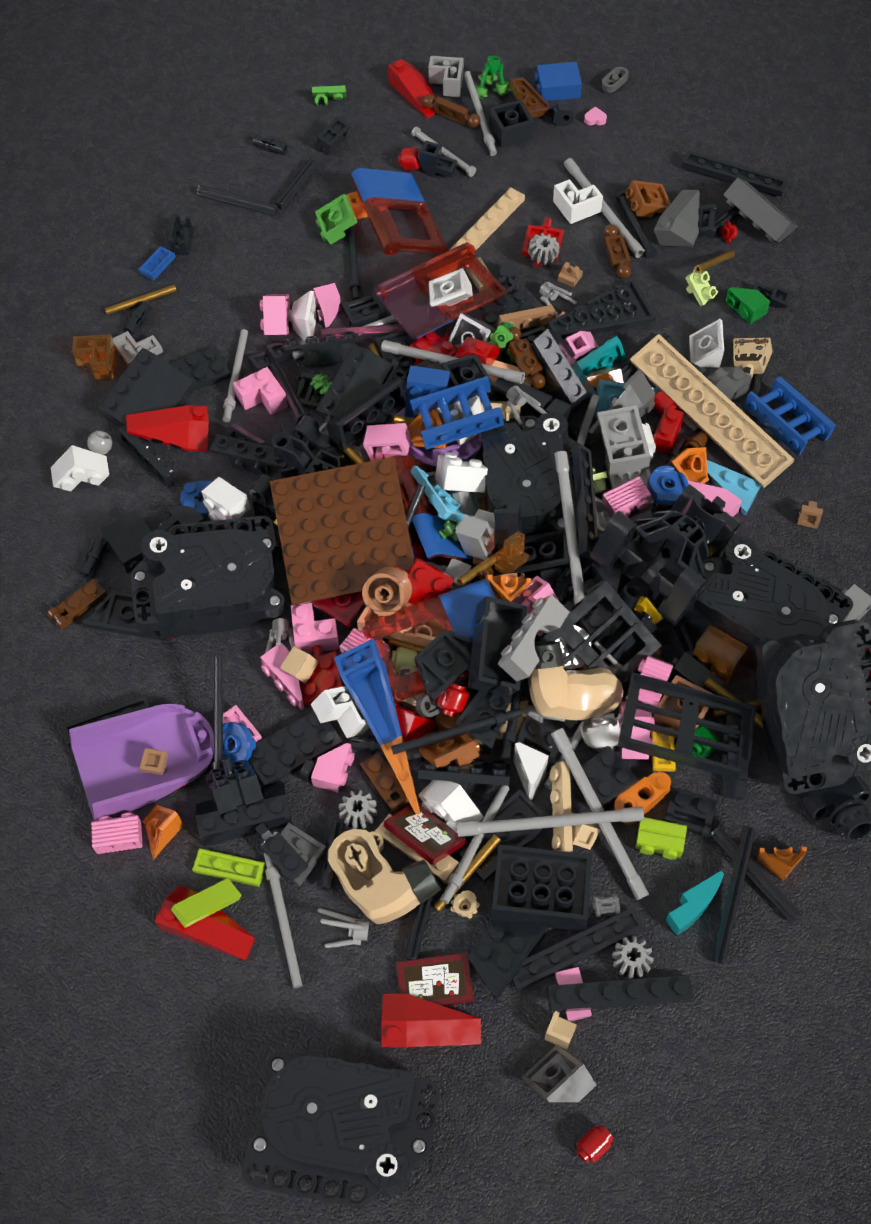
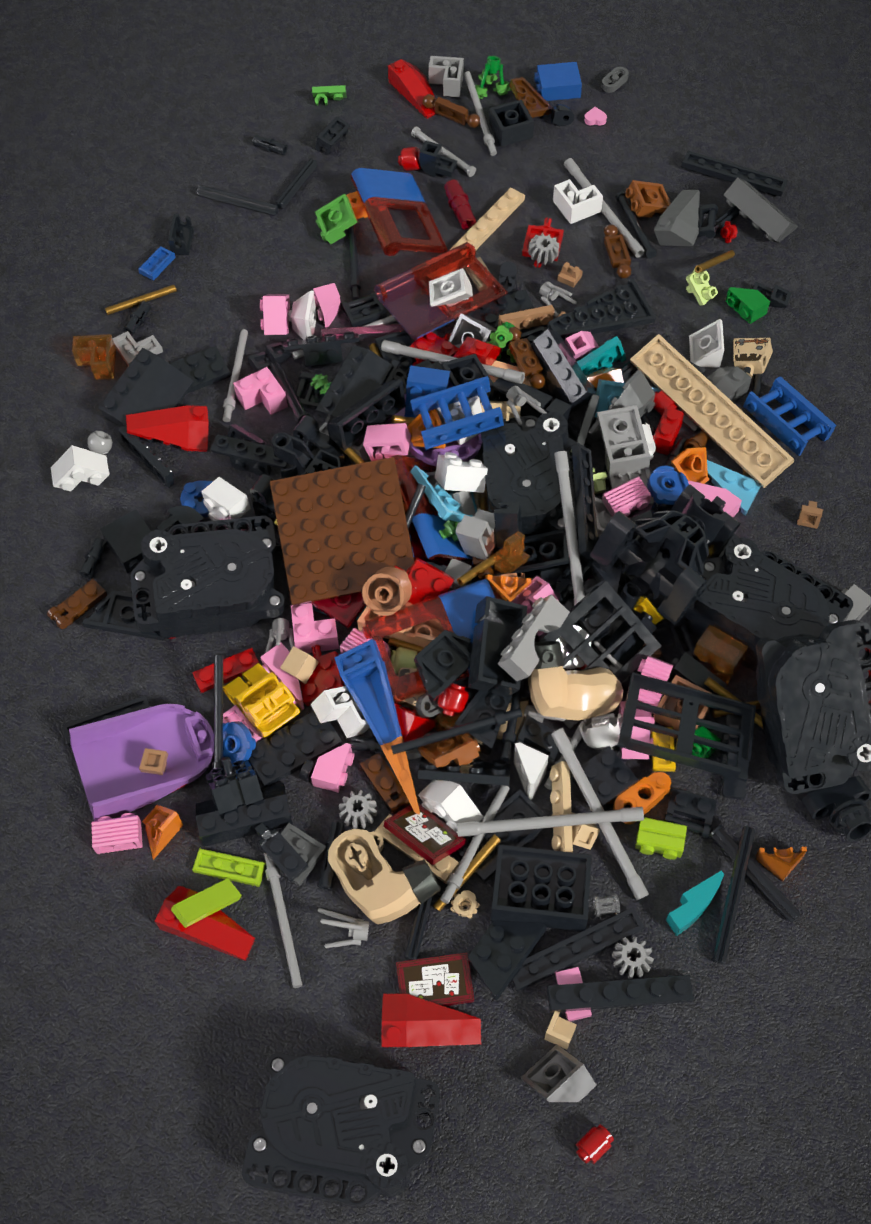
none -> red plate [192,648,259,693]
none -> yellow connector [223,663,300,739]
none -> dark red piece [444,179,476,230]

